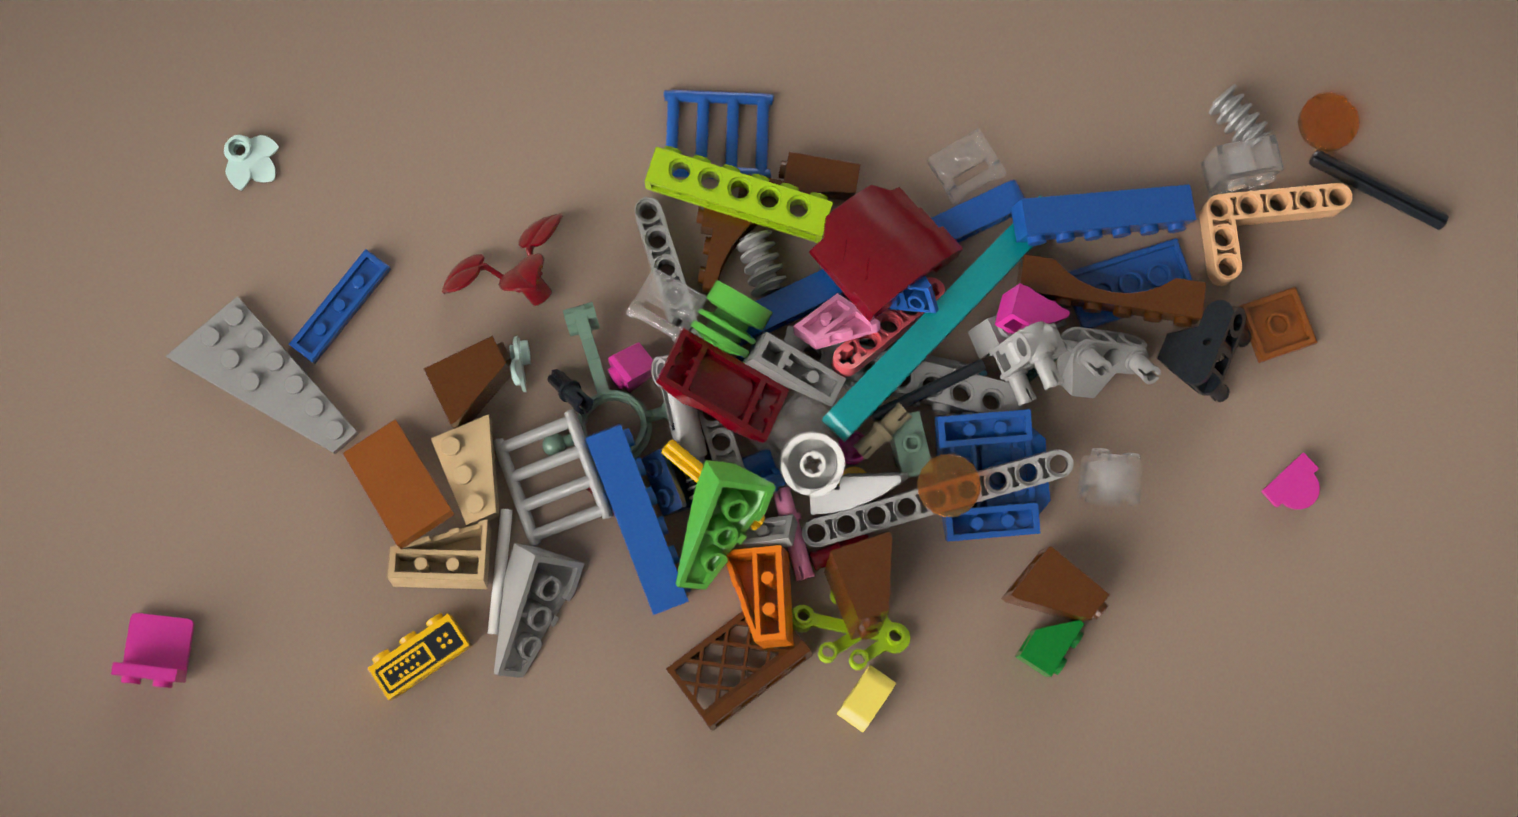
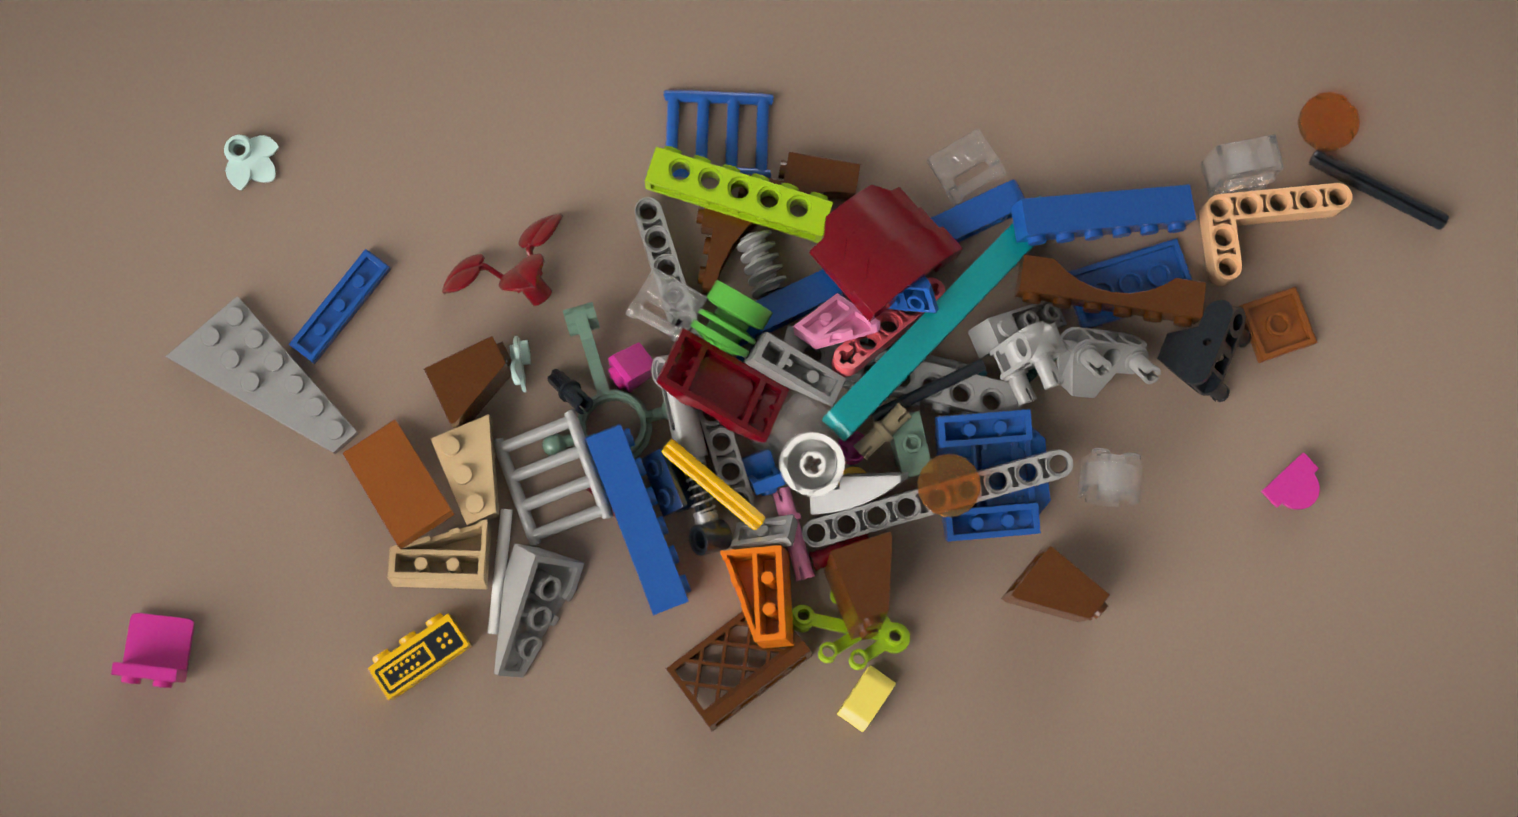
bright green wedge [676,460,776,590] -> none
dark pink slope [994,283,1070,335] -> none
green slope [1015,620,1085,677] -> none
light grey piece [1209,84,1274,152] -> none

